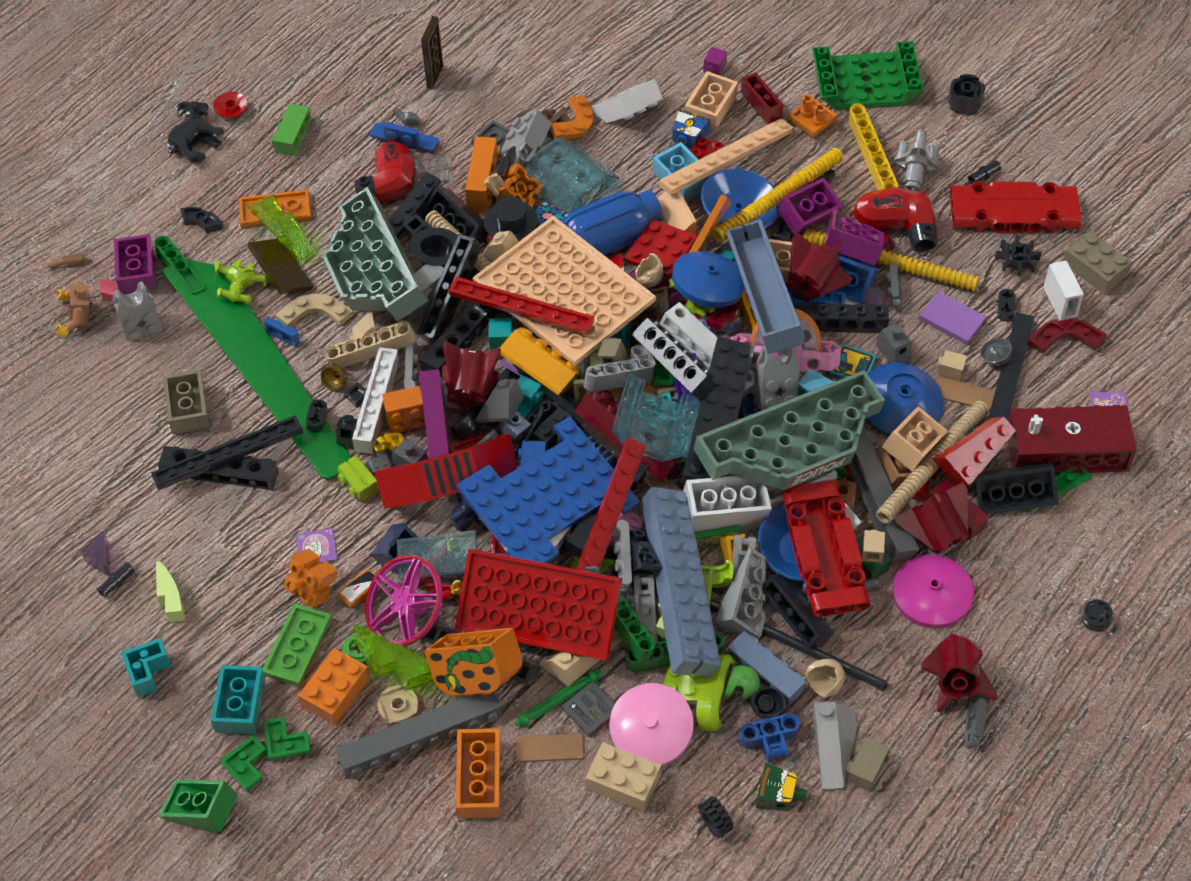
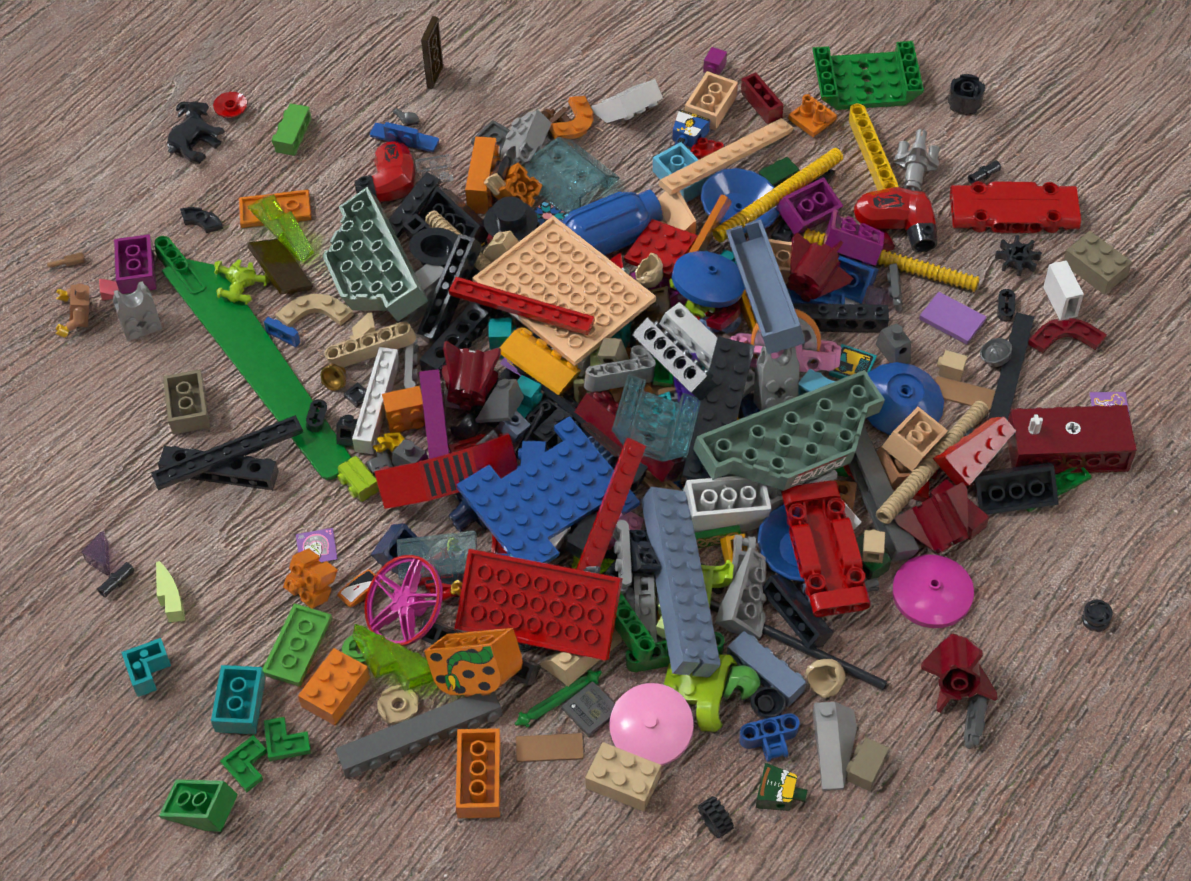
none -> dark green brick [759,157,800,188]

